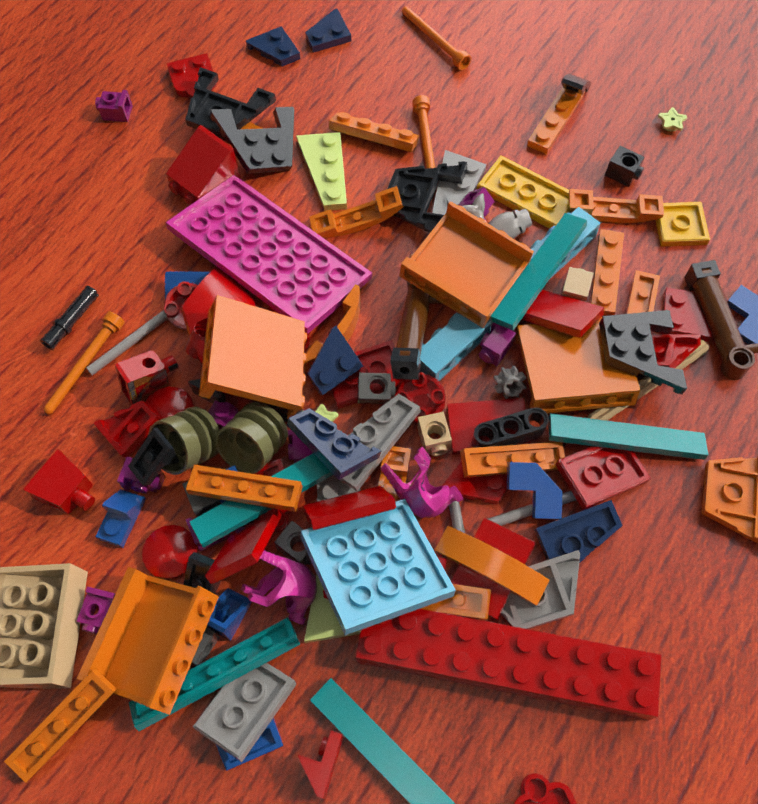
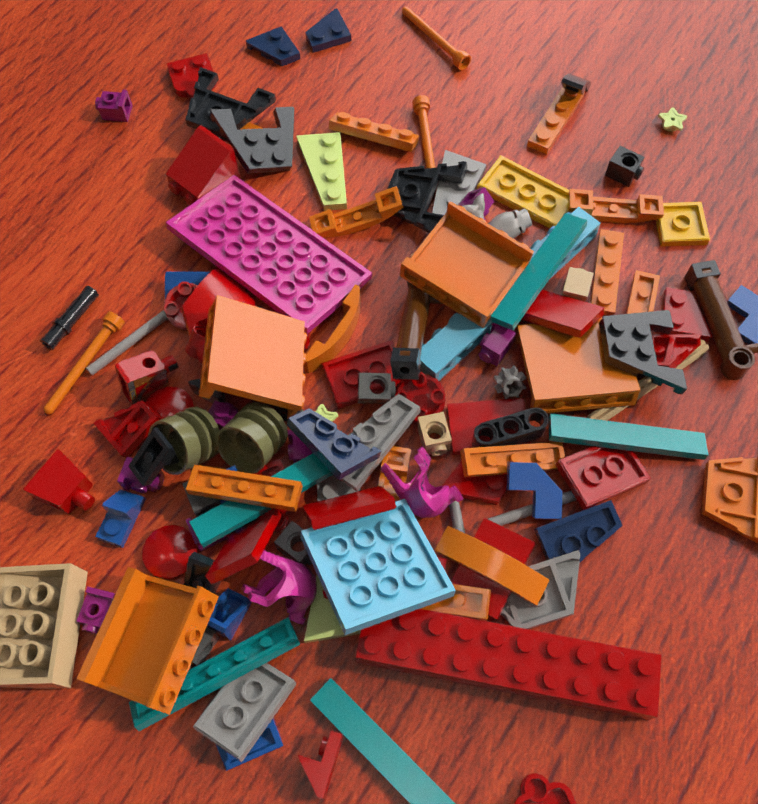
orange plate [4,668,117,783] -> none
dark blue wing [306,326,363,395] -> none

